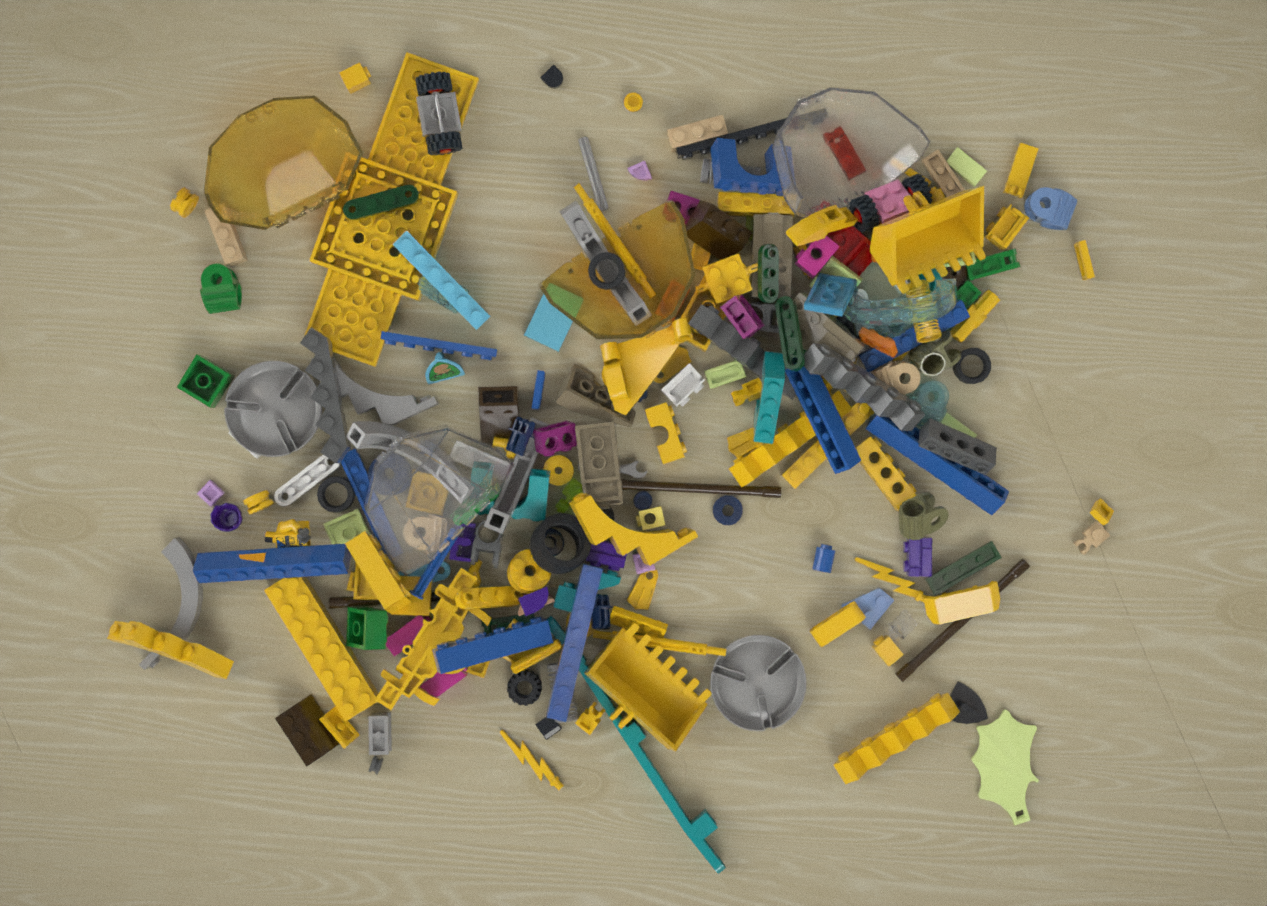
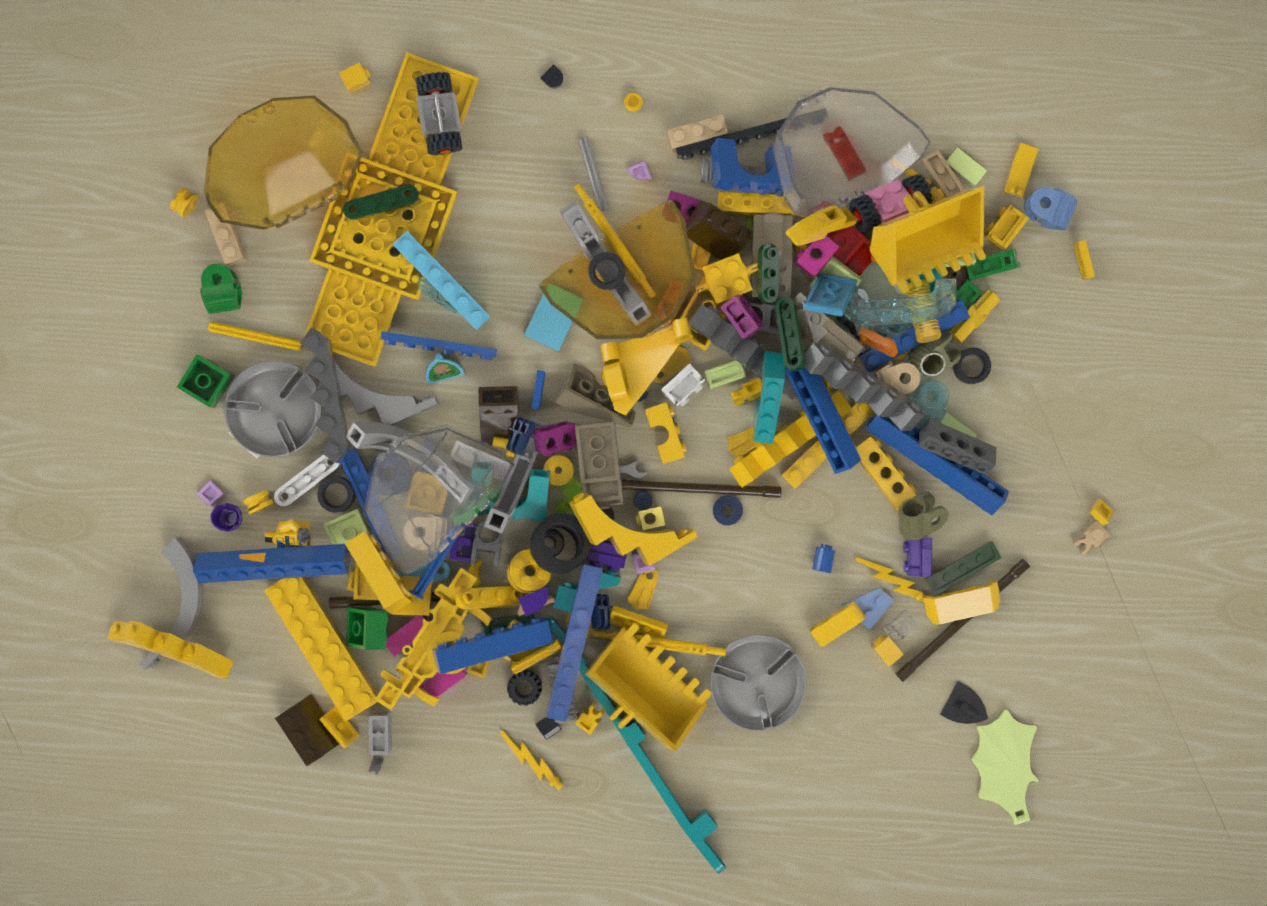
yellow brick [833,693,960,784] -> none
none -> yellow axle [208,321,302,351]

